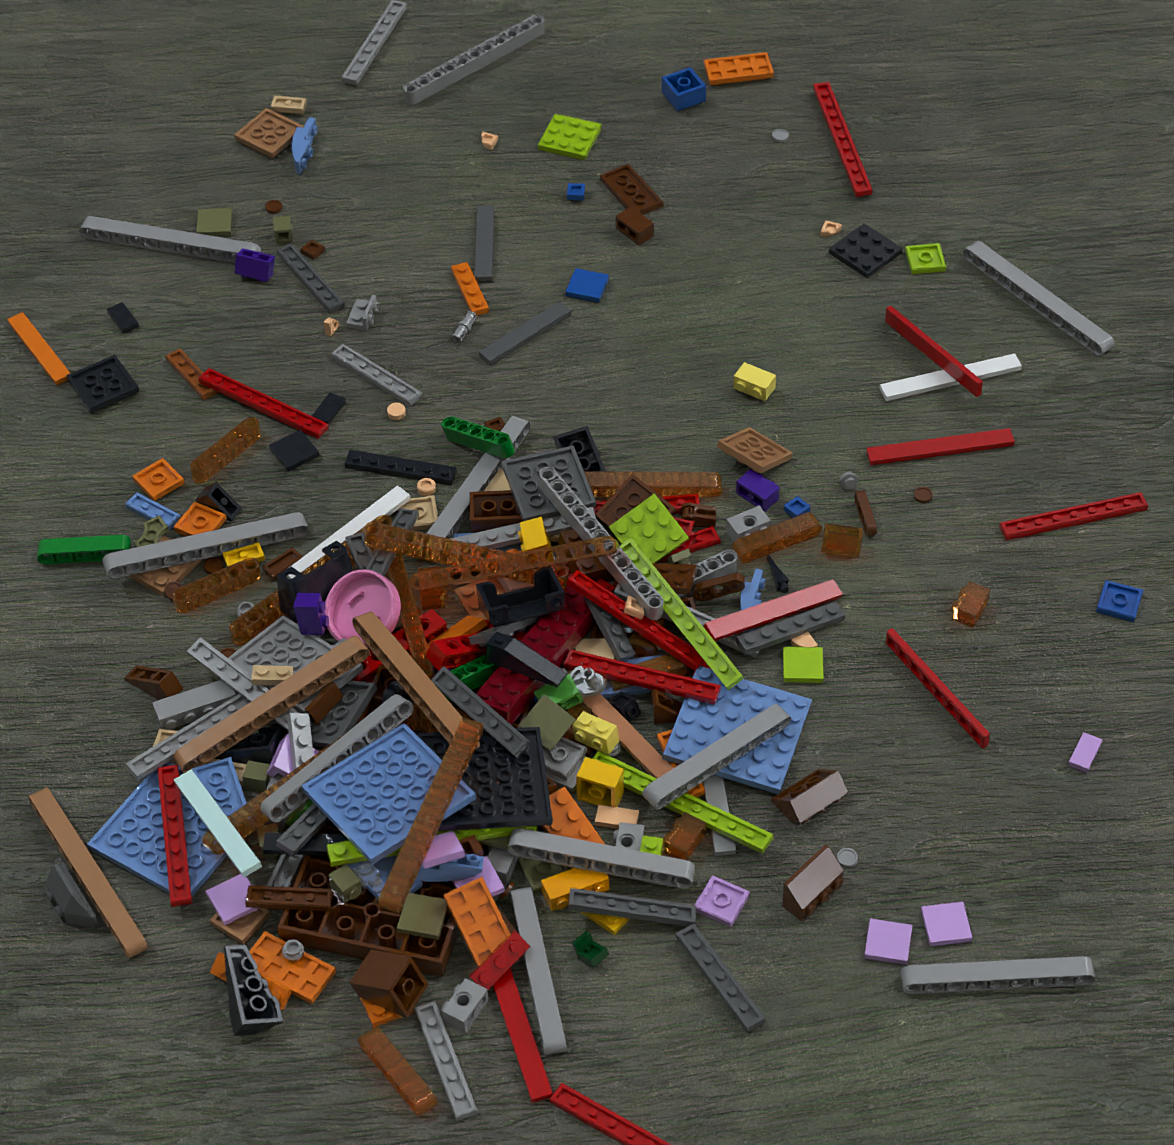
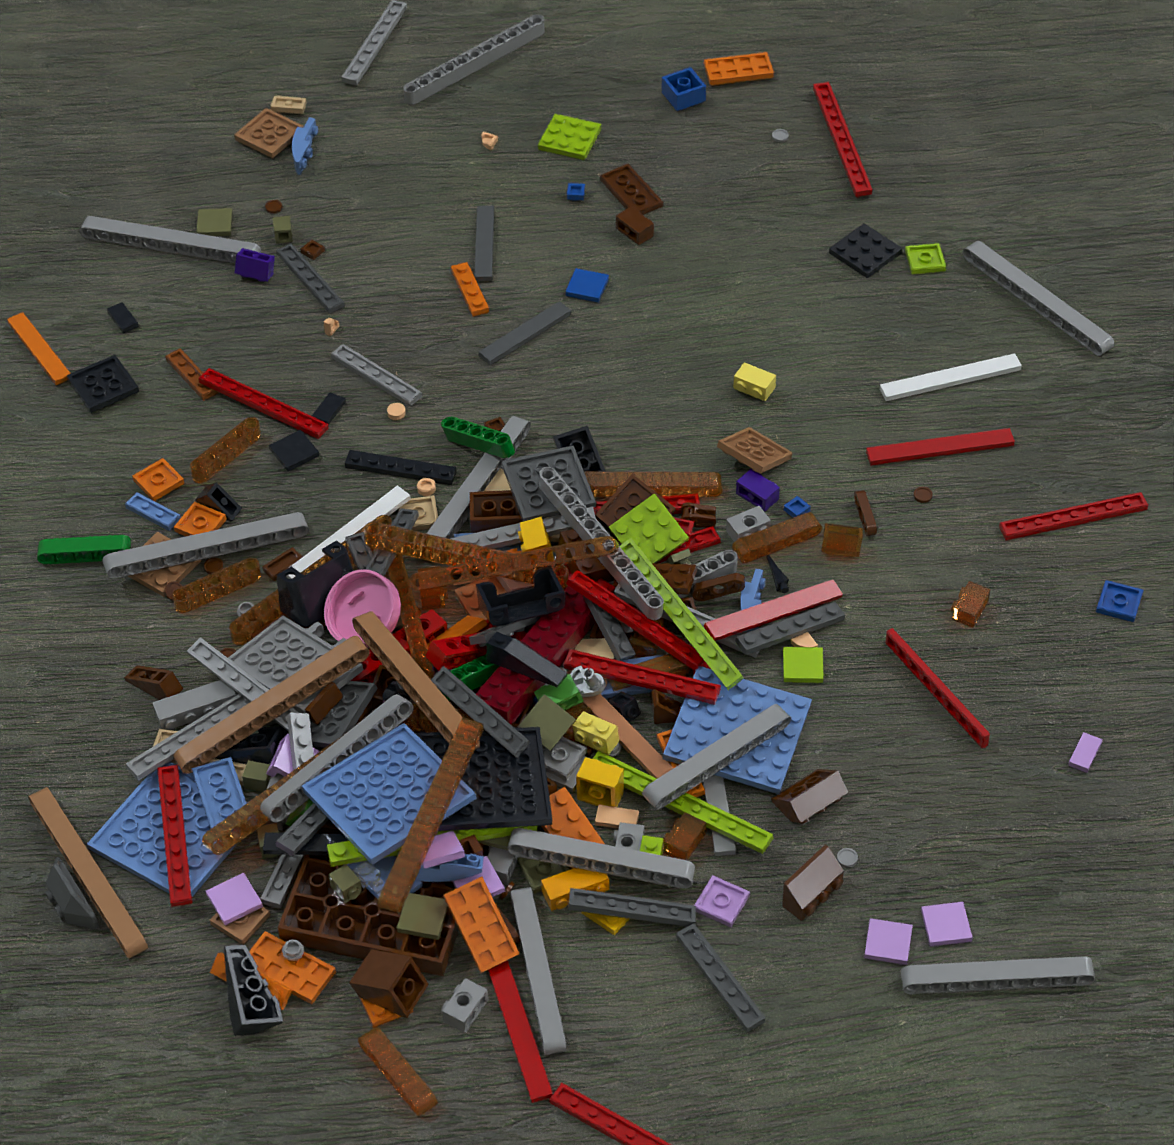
olive tile [134,515,169,548] -> none
light aqua tile [174,769,262,878] -> none
yellow plate [223,542,265,571] -> none
reddish brown tile [245,885,333,911] -> none
tan plate [252,665,293,685] -> none
dark purple brick [293,593,329,635] -> none
light grey bracket [346,295,379,331] -> none
light grey tile [415,1001,478,1121] -> none
light grey pin [451,311,477,344] -> none
red plate [469,931,531,990] -> none
dark green bracket [572,931,609,967] -> none
light nougat tile [624,595,644,620] -> none
light nougat tile [820,221,842,237] -> none
light grey plate [840,472,858,490] -> none
red tile [885,306,983,397] -> none

